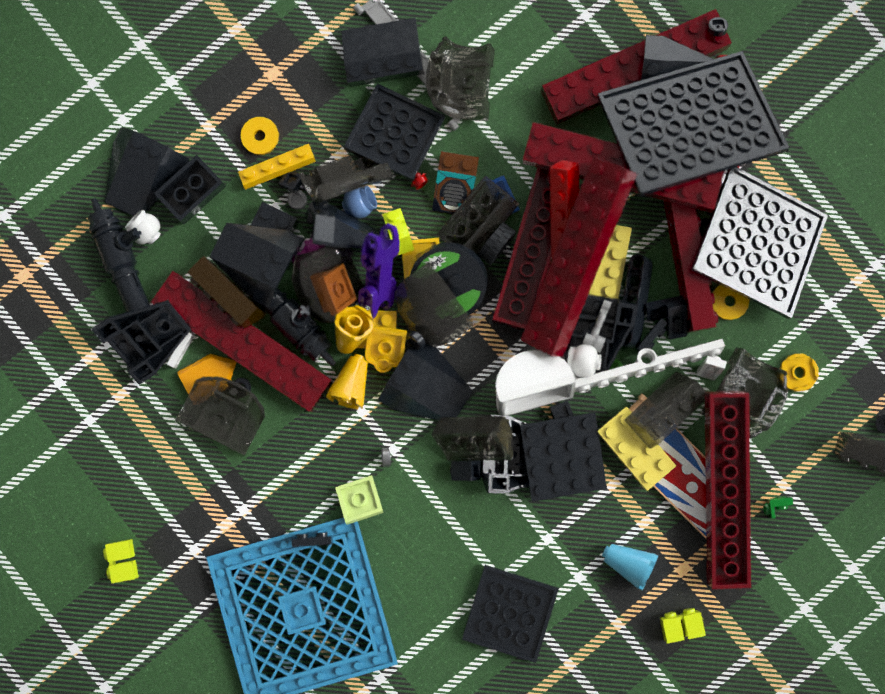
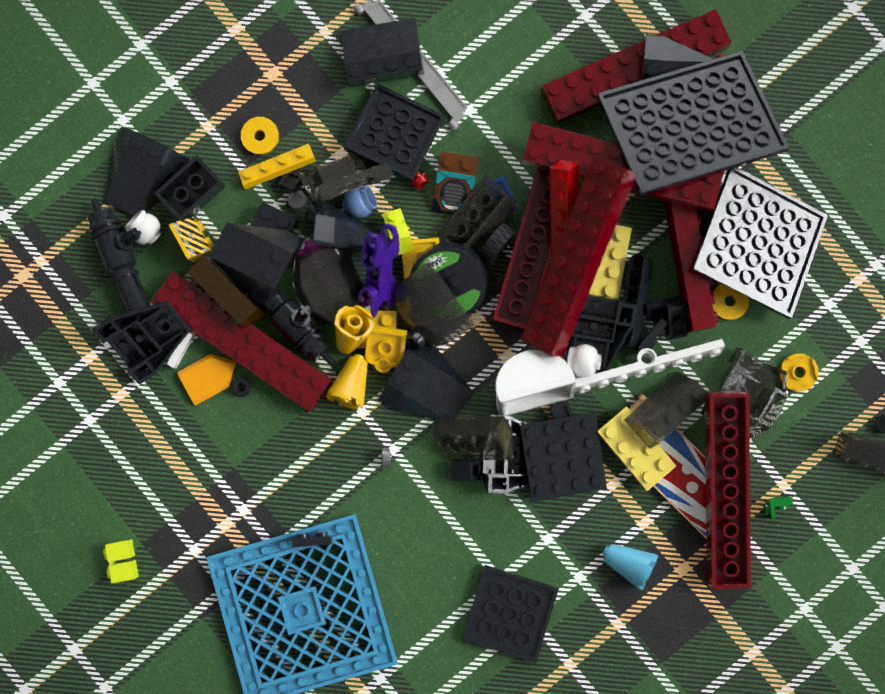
clear smoke piece [175,376,265,457] -> none
dark orange bracket [310,264,357,315] -> none
yellowish green plate [335,475,384,525] -> none
clear smoke piece [426,36,495,121] -> none
light grey brick [583,299,612,353] -> none
neon yellow piece [660,608,706,644] -> none
white plate [696,356,726,381] -> none
black tile [708,17,728,37] -> none
none -> slope [169,217,214,263]

